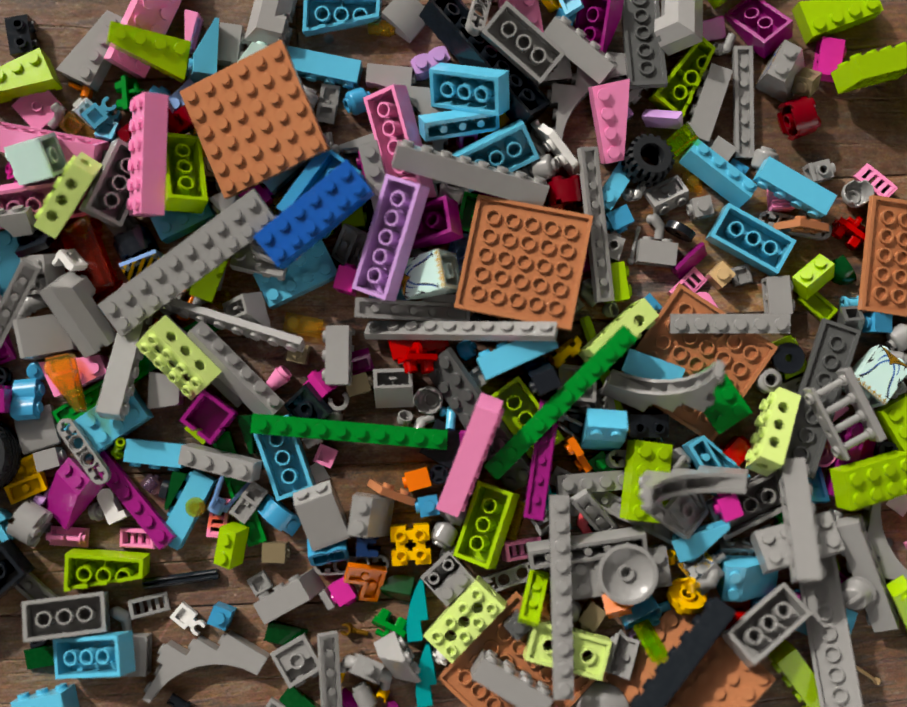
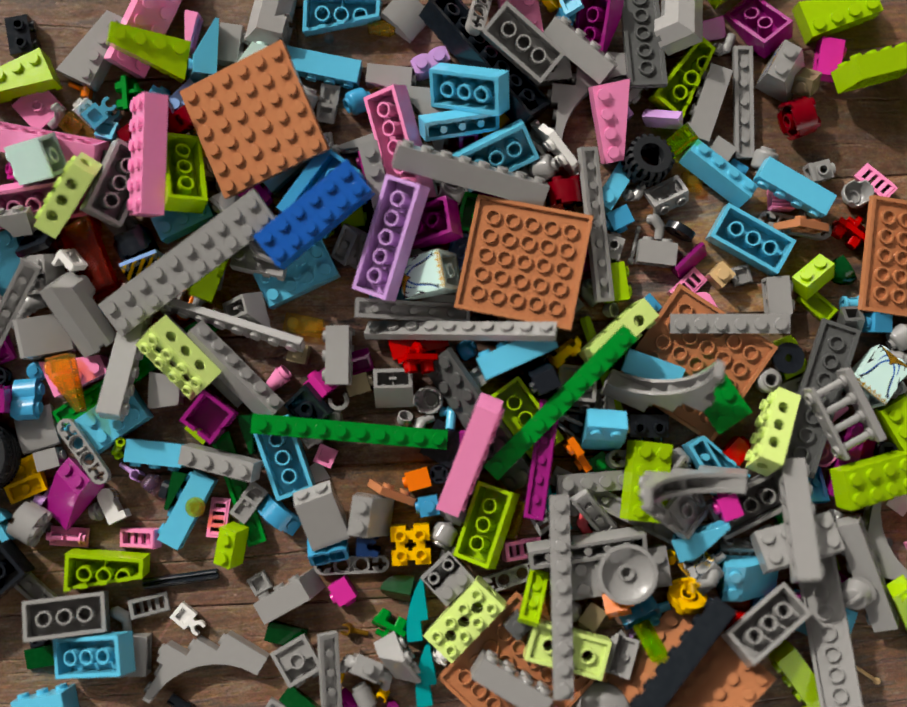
magenta plate [90,450,177,550] -> none
medium blue plant [207,475,251,516] -> none
dark azure brick [207,601,237,631] -> none
dark tan brick [261,541,291,563] -> none
light grey tile [319,587,336,610] -> none
dark pink brick [333,263,357,296] -> none
orange plate [344,562,387,602] -> none
light grey brick [686,195,714,221] -> none
none -> lavender hand [119,462,145,483]

